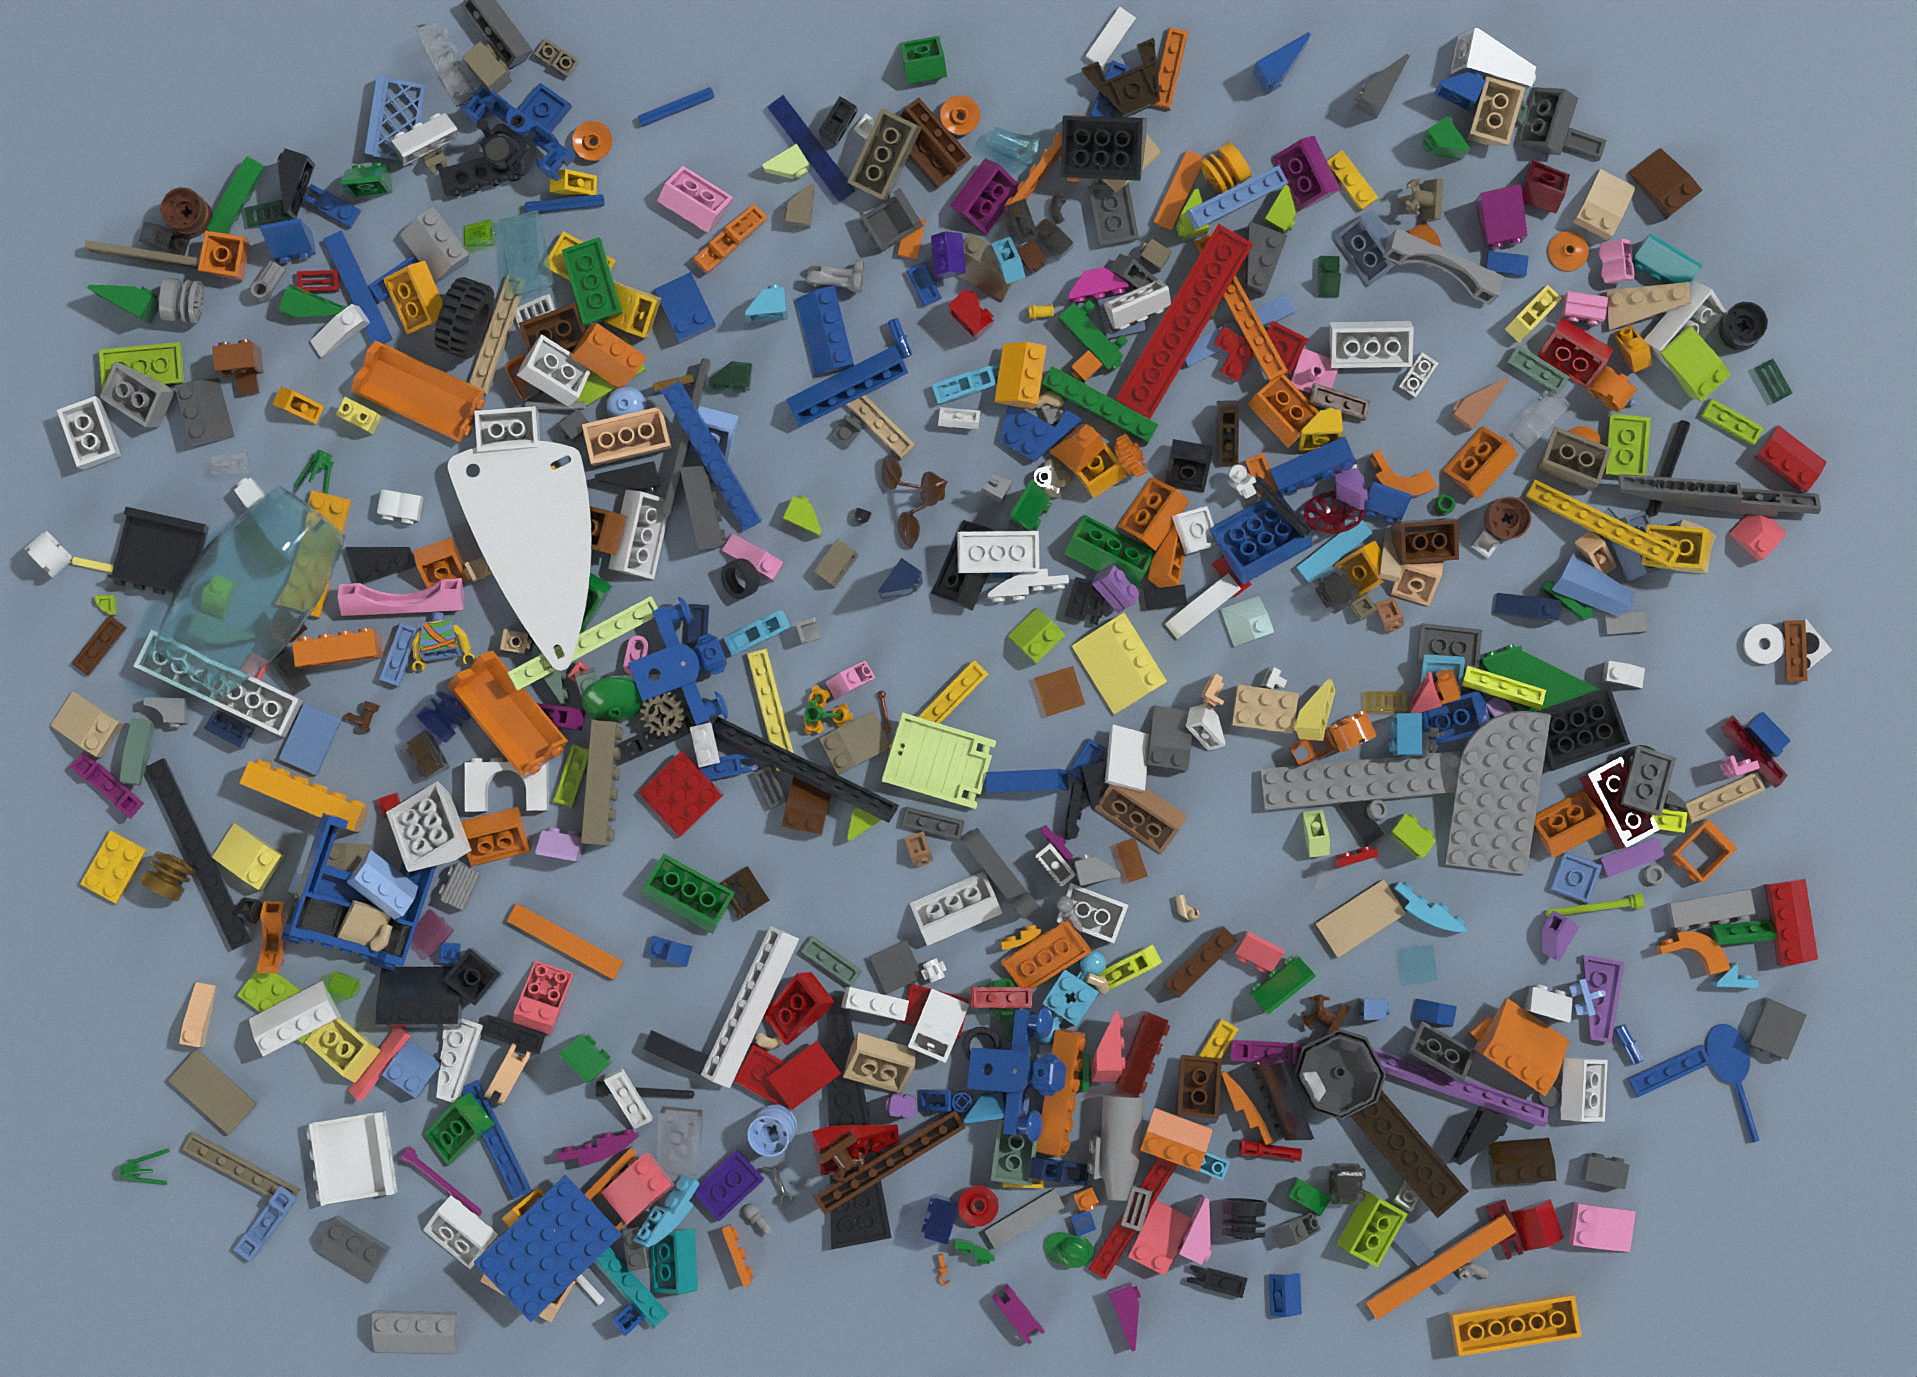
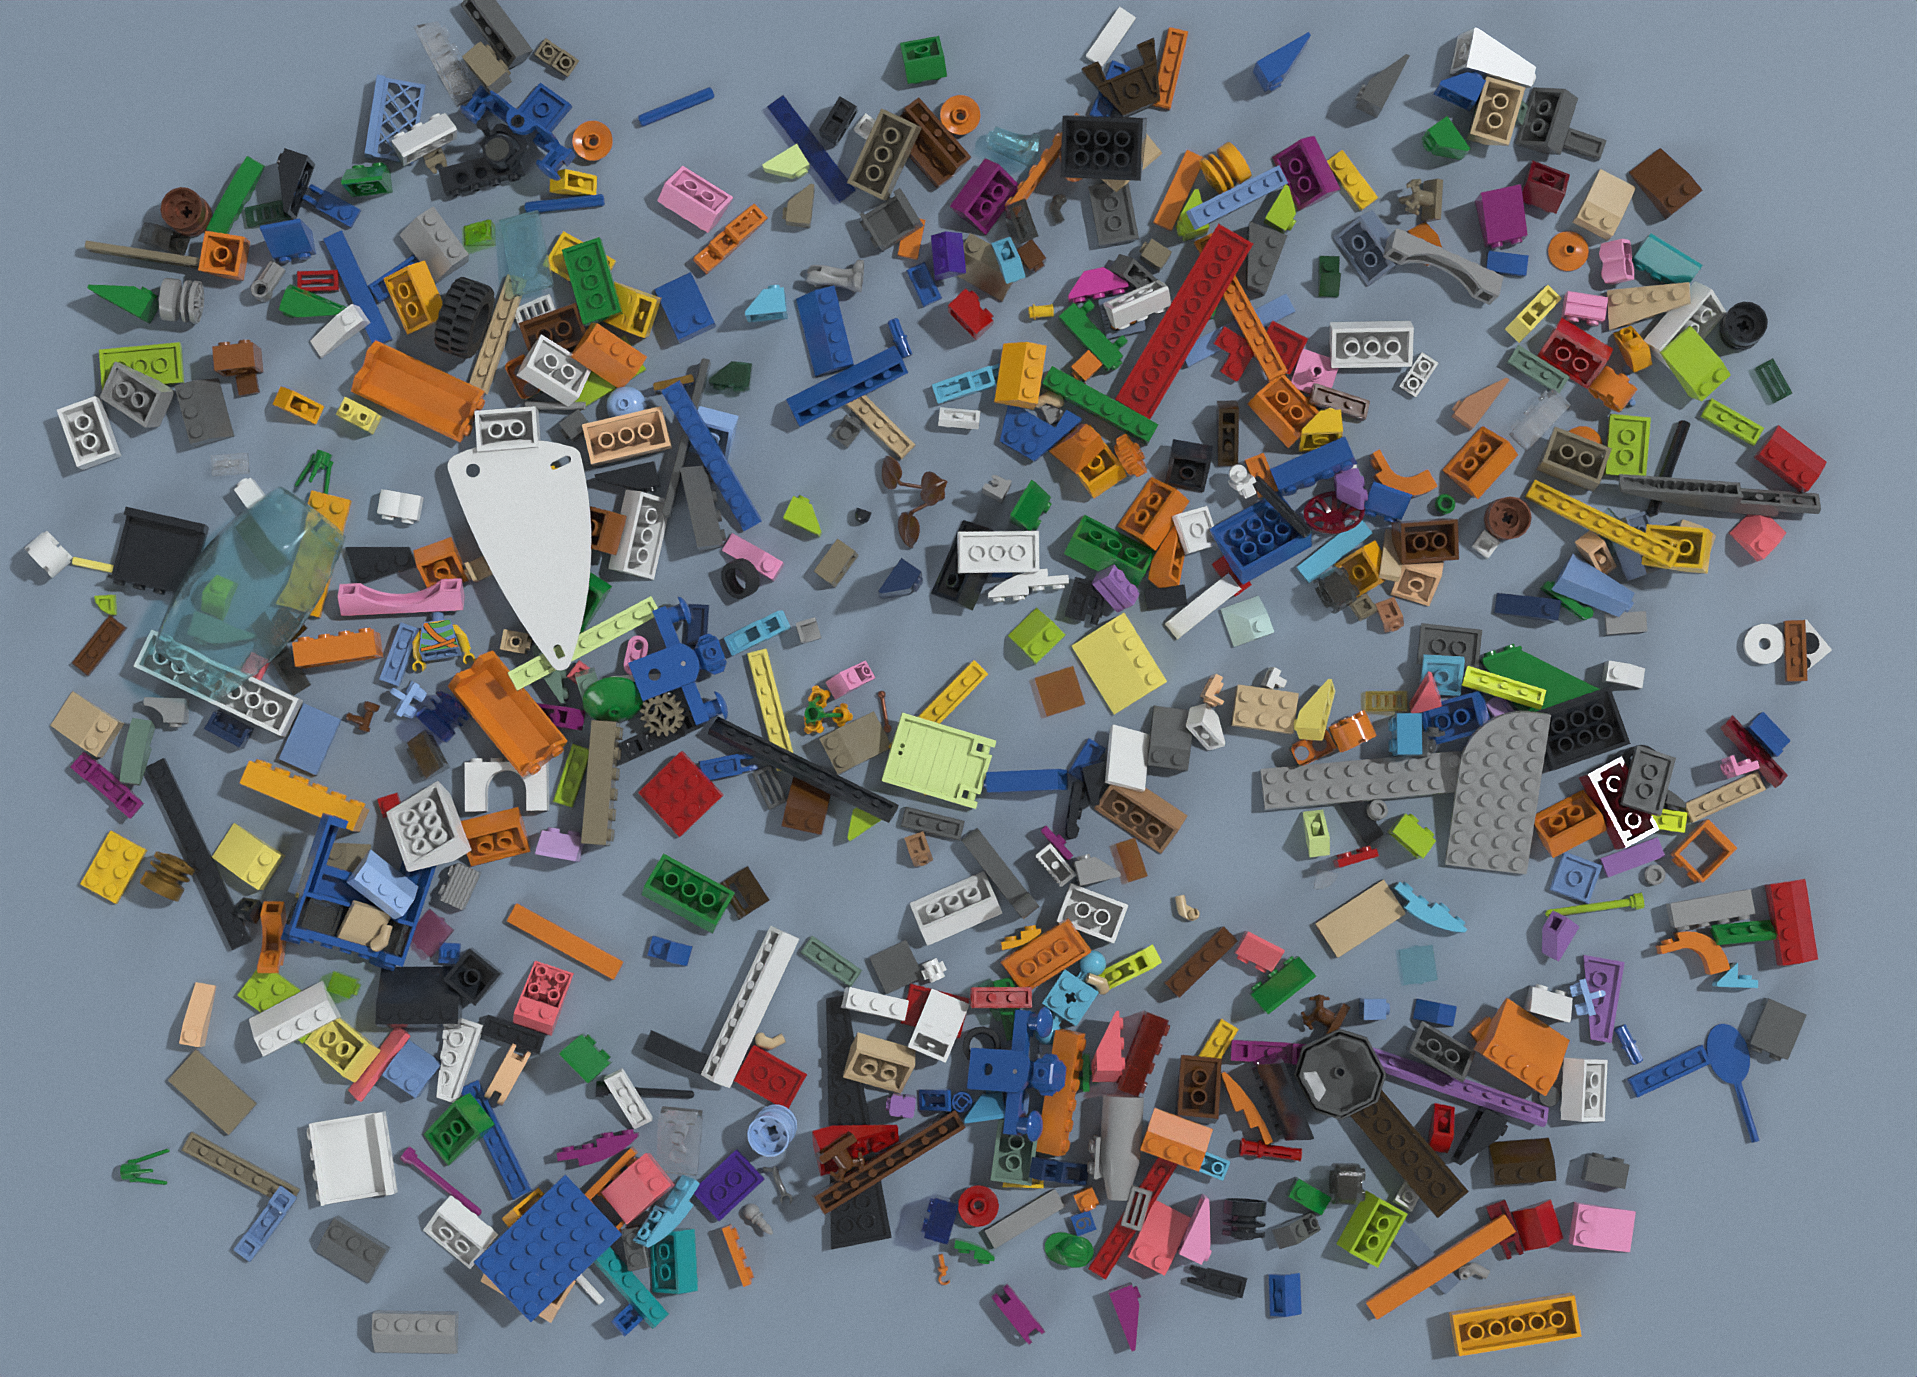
white plate [690,723,720,767] -> none
red slope [763,972,835,1045] -> none
red tile [767,1041,841,1110] -> none
clear smoke slope [1031,218,1074,261] -> none
dark tan plate [1033,458,1073,498] -> none
light grey bar [1057,896,1083,932] -> none
orange brick [1434,669,1461,705] -> none
none -> light blue hips [390,680,427,719]
none -> red slope [1428,1103,1455,1153]

